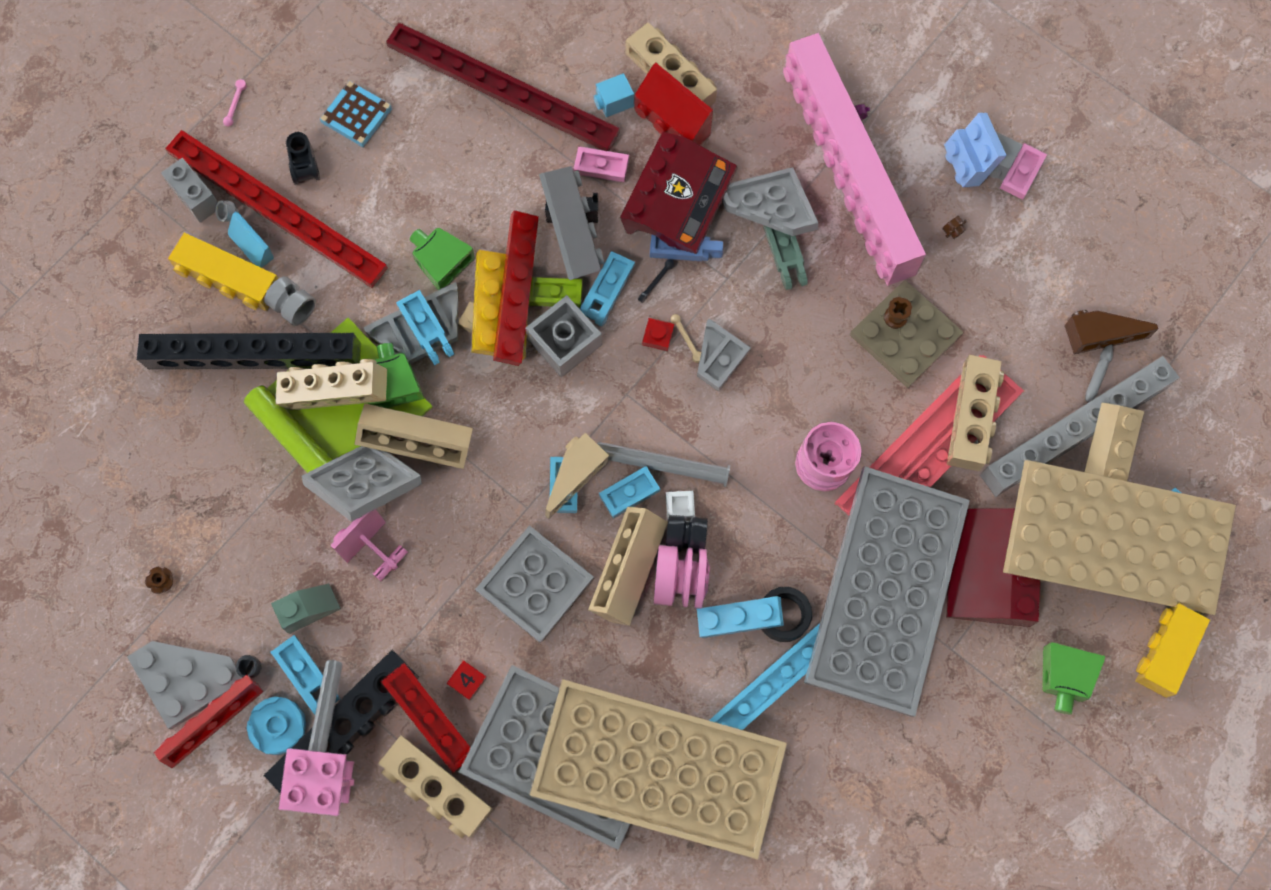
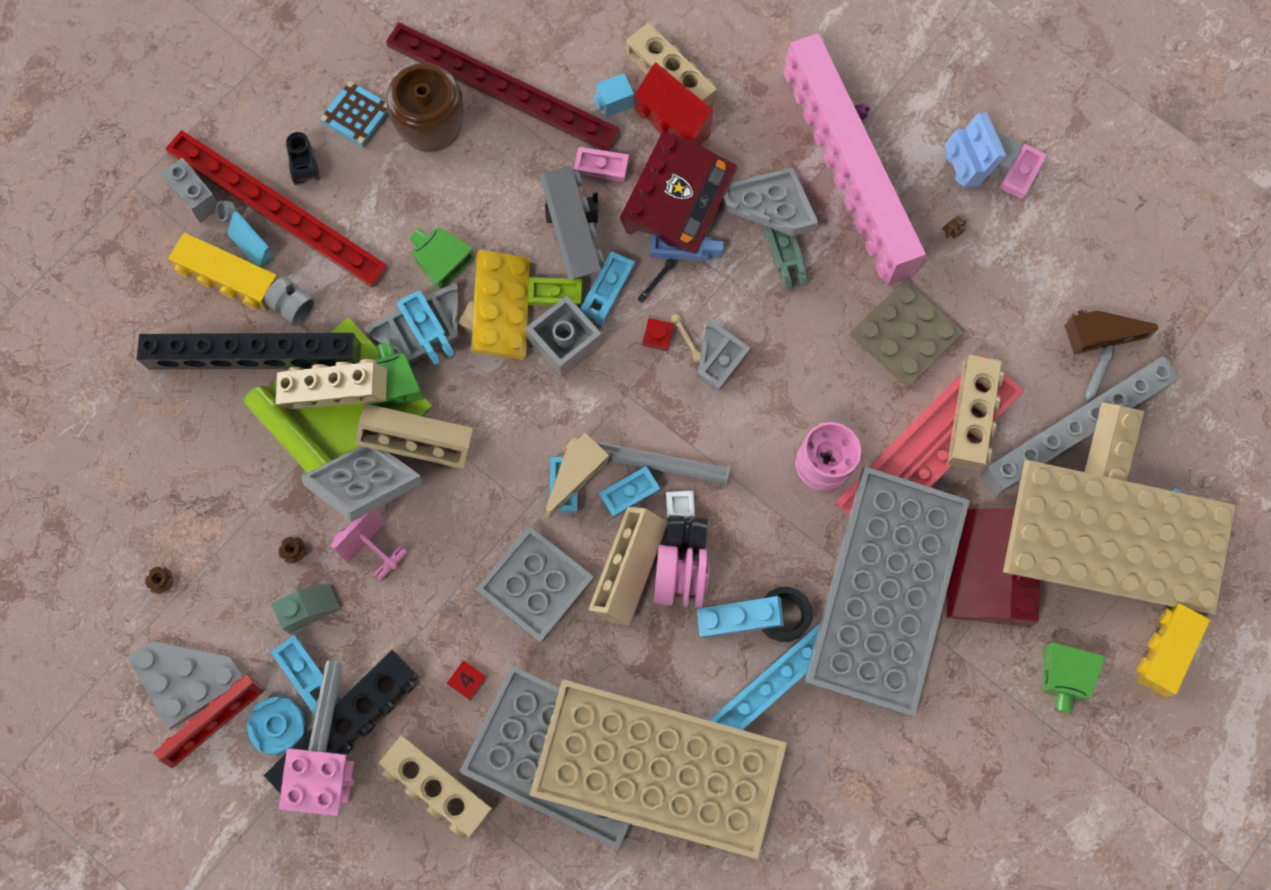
bright pink hinge [223,79,247,127] -> none
black hinge [236,655,262,678] -> none
red plate [381,663,471,773] -> none
red plate [493,210,539,366] -> none
reddish brown bush [884,297,912,329] -> none
none -> reddish brown plate [278,537,306,564]
none -> reddish brown piece [386,63,463,152]

